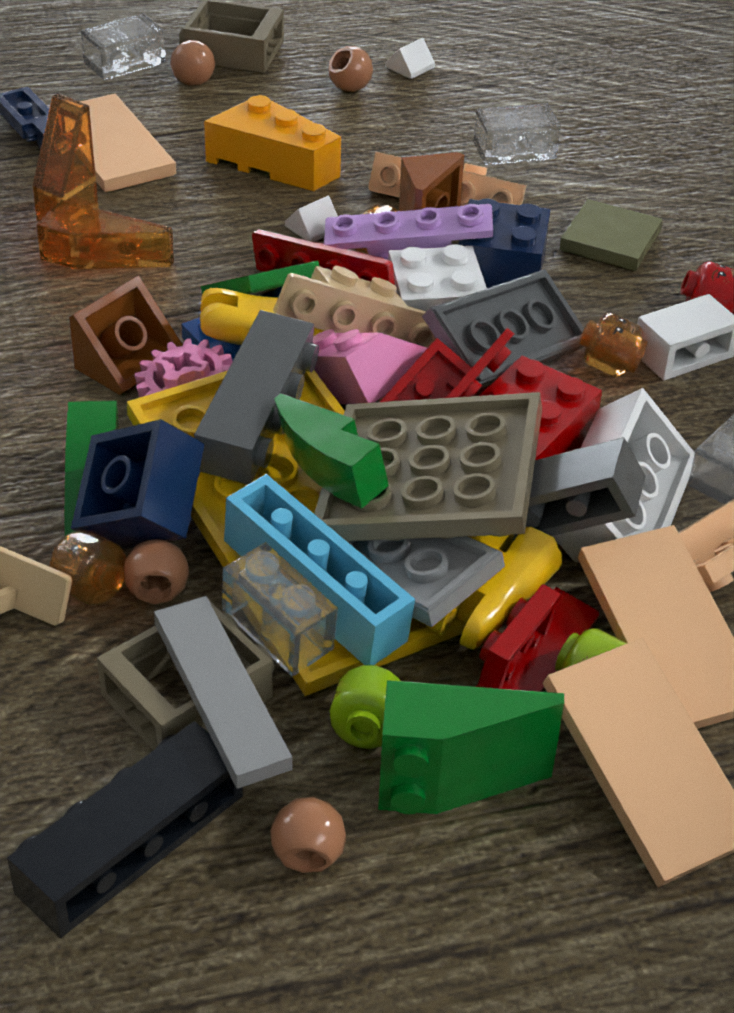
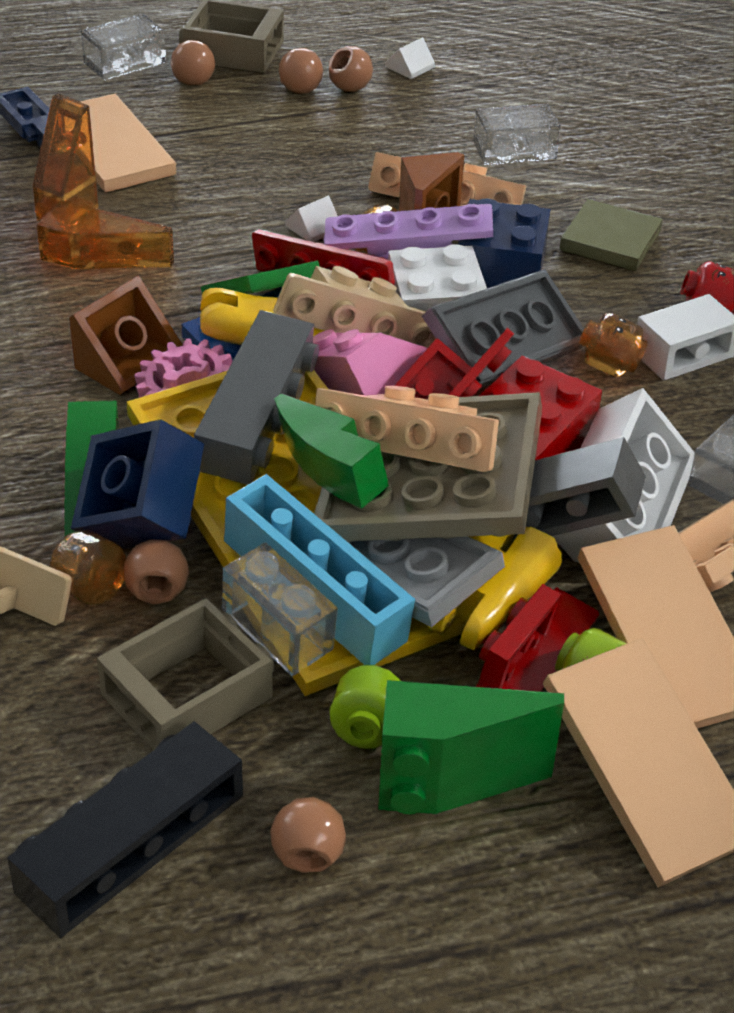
light grey tile [154,596,293,789] -> none
light orange wedge [204,94,341,191] -> none
none -> nougat piece [279,48,323,94]
none -> light nougat bracket [315,386,499,472]

